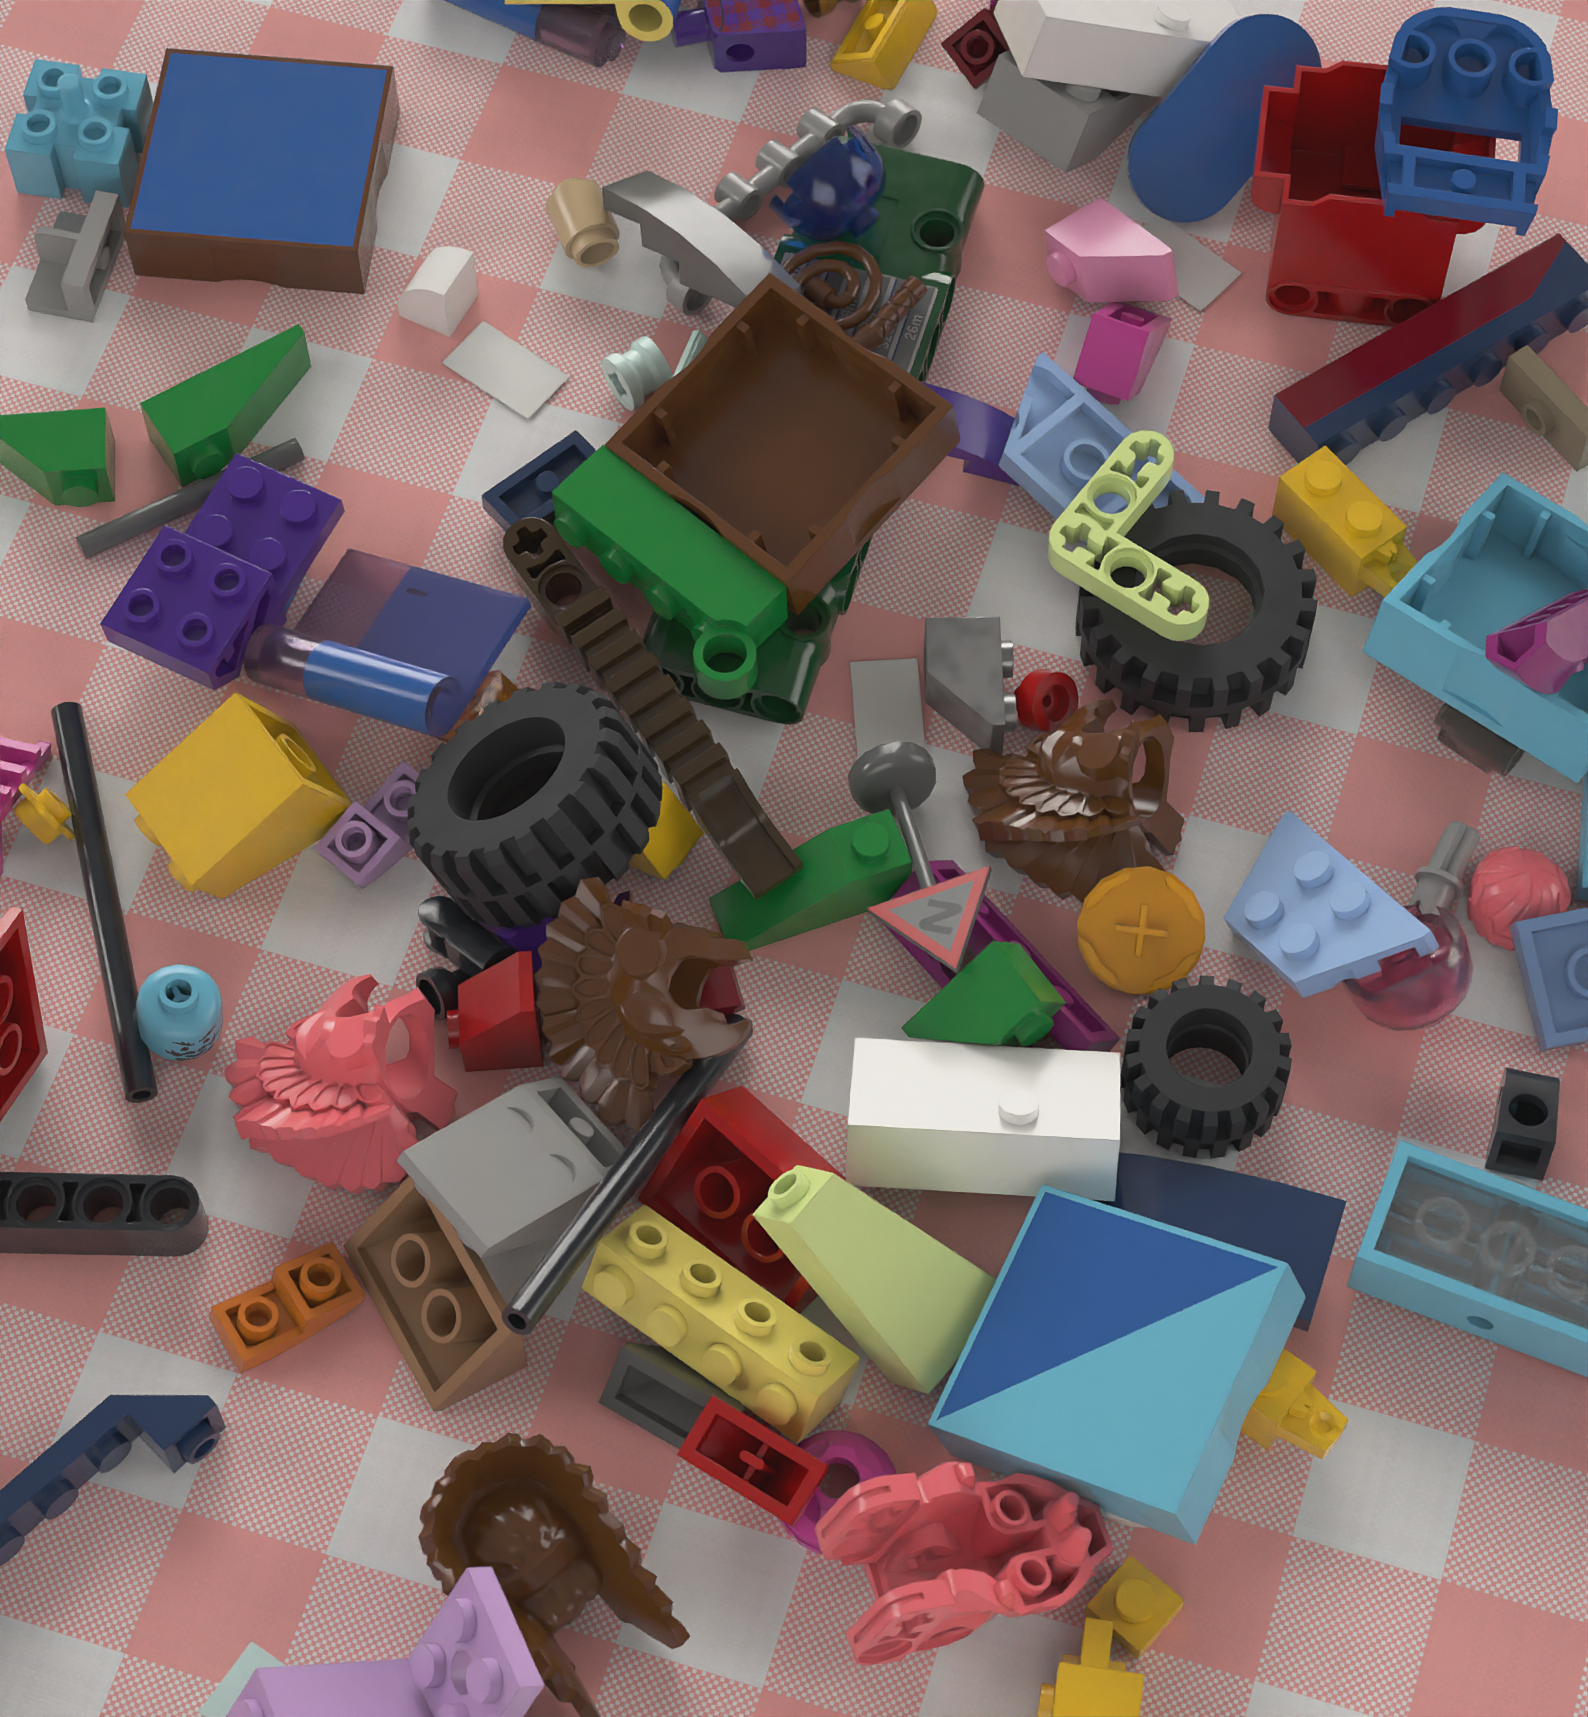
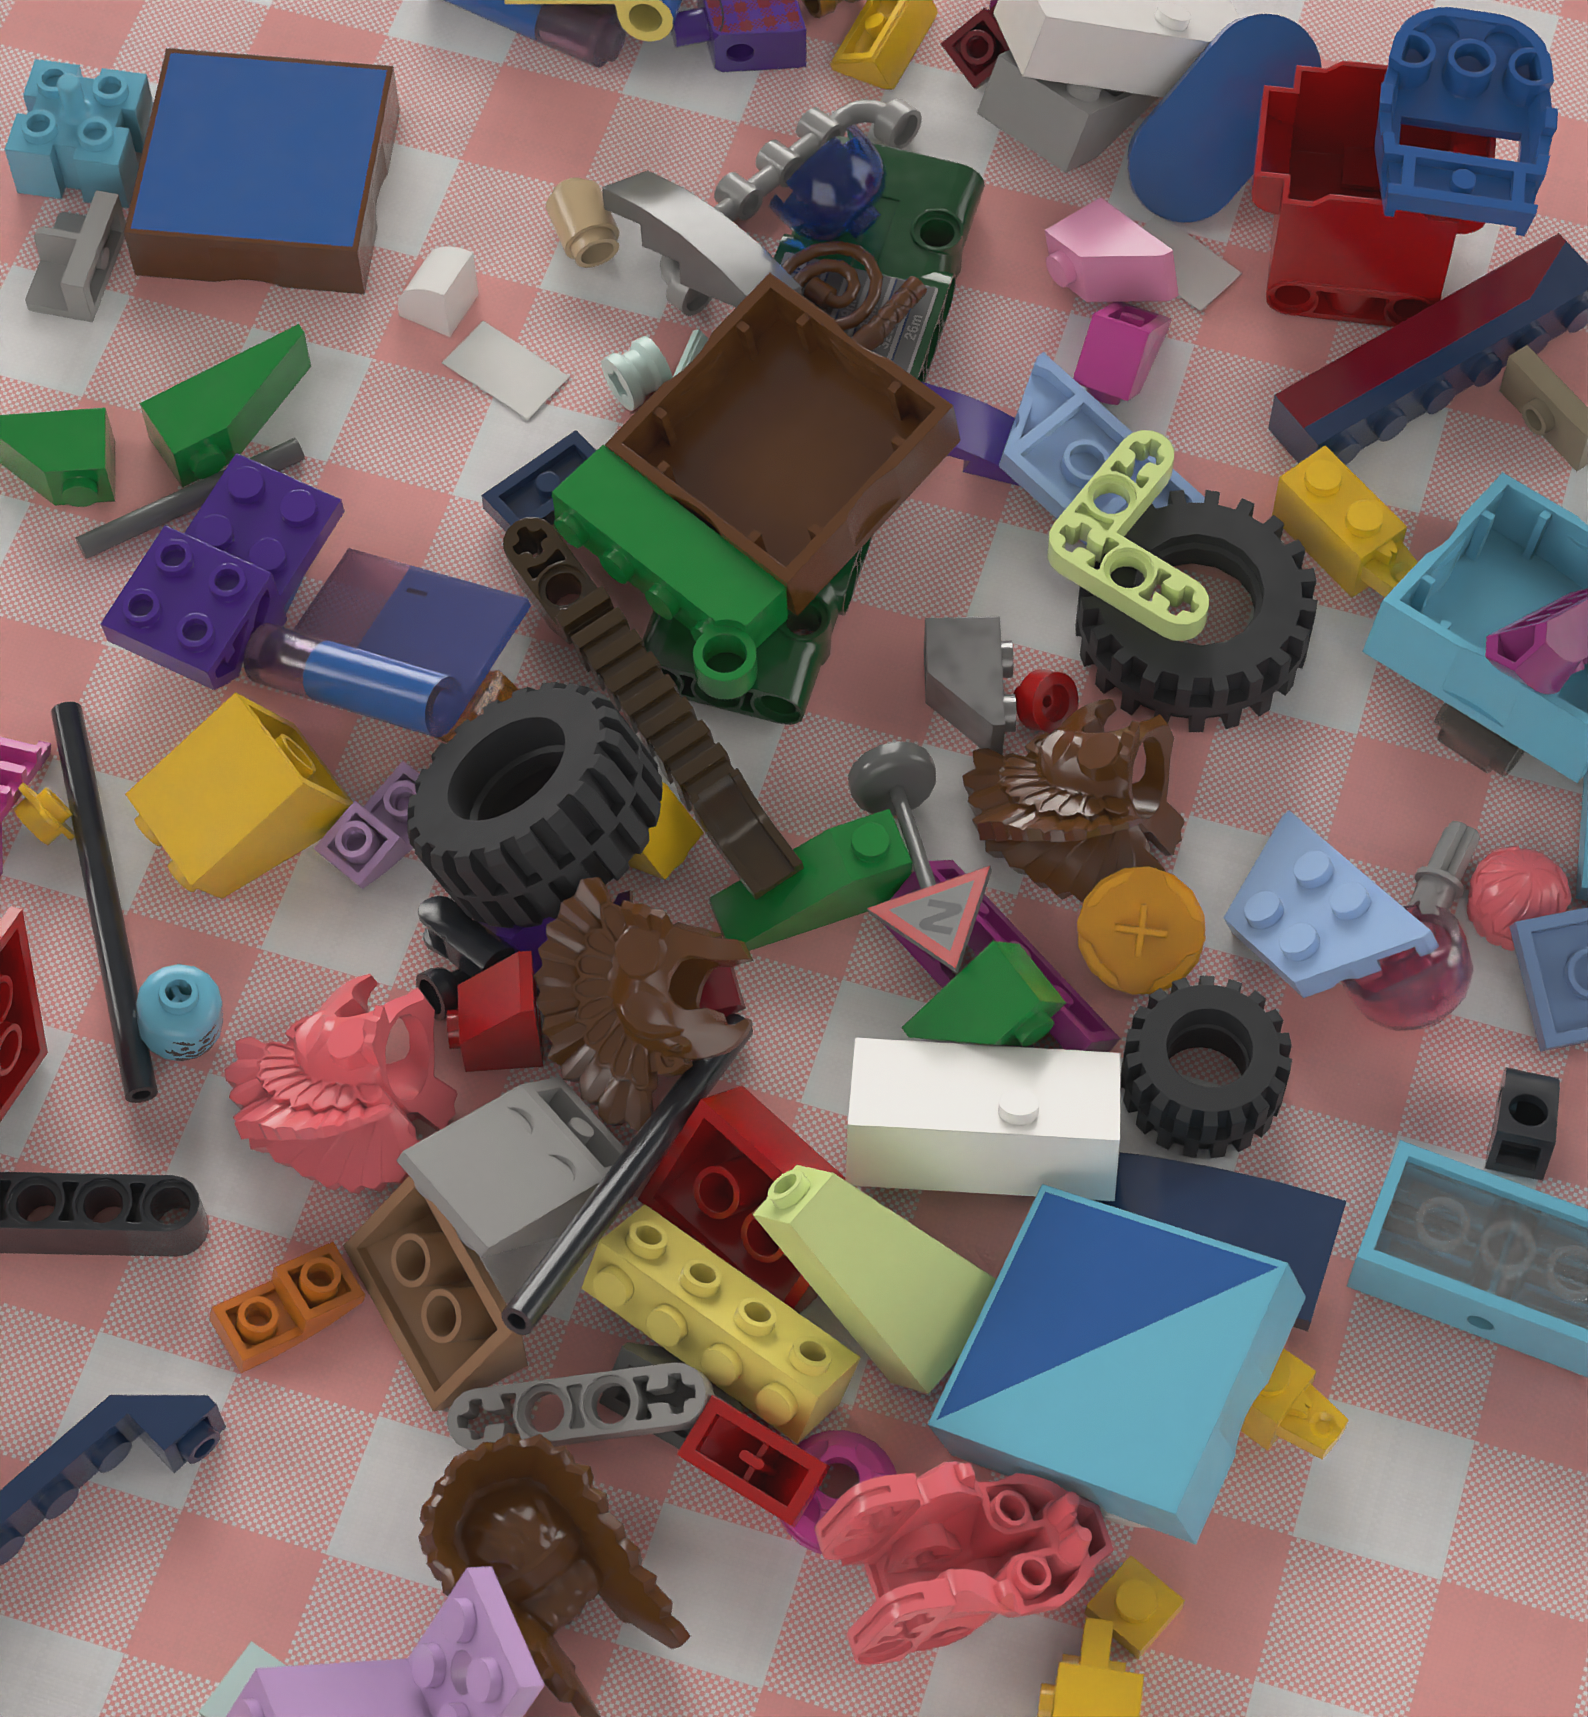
white sticker [850,658,926,759] -> none
none -> light grey beam [447,1363,715,1451]

